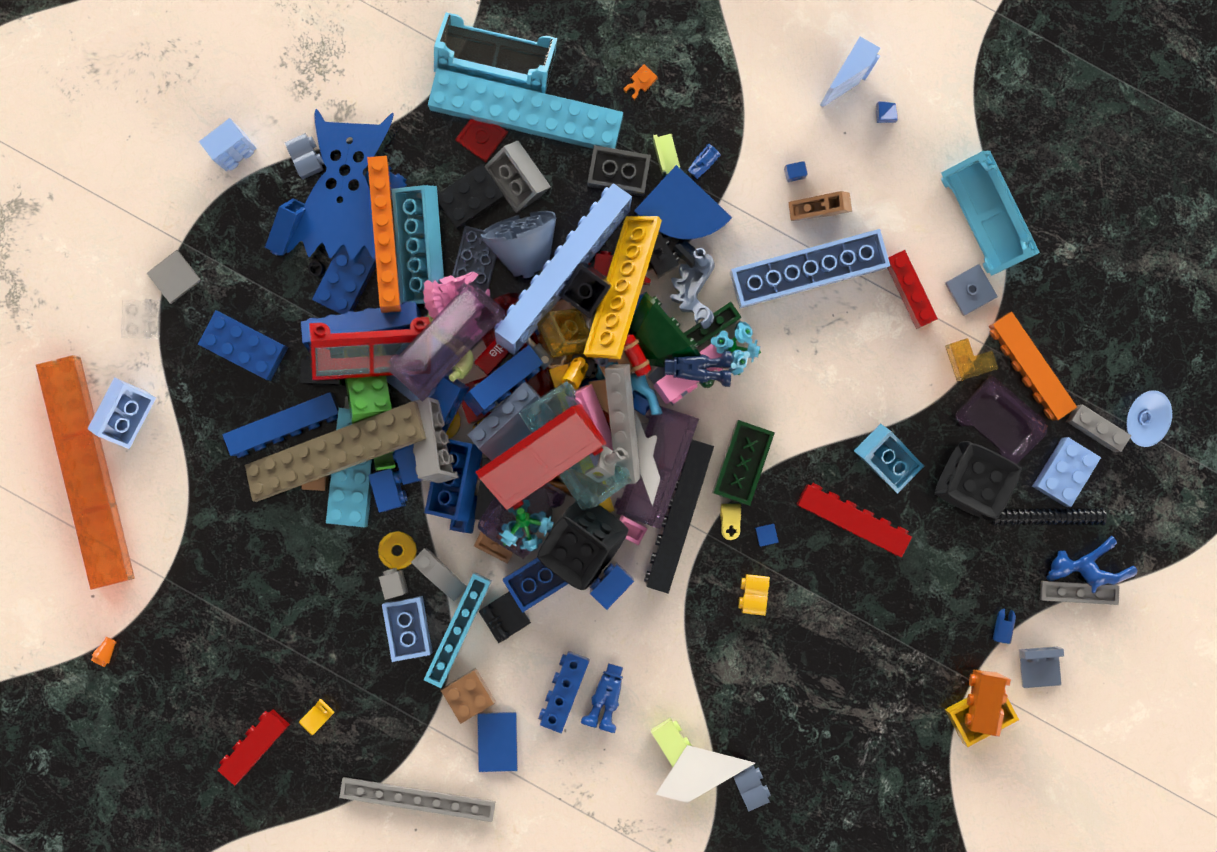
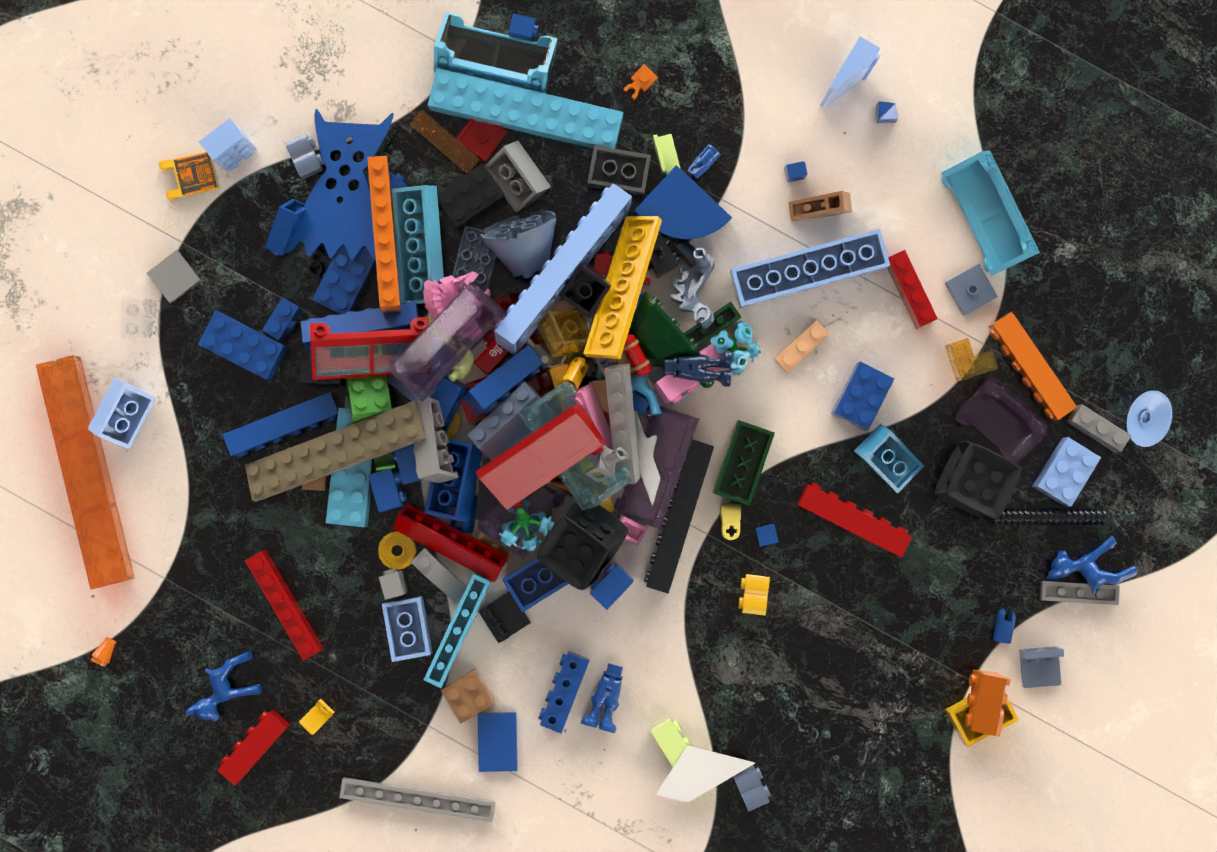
none -> flag [158,152,219,200]
none -> blue animal [185,650,263,722]
none -> red brick [245,550,324,661]
none -> blue brick [262,297,303,342]
none -> red brick [393,503,509,583]
none -> clear orange plate [410,110,481,174]
none -> blue brick [509,14,539,41]
none -> light nougat plate [774,320,830,373]
none -> blue brick [831,361,894,431]

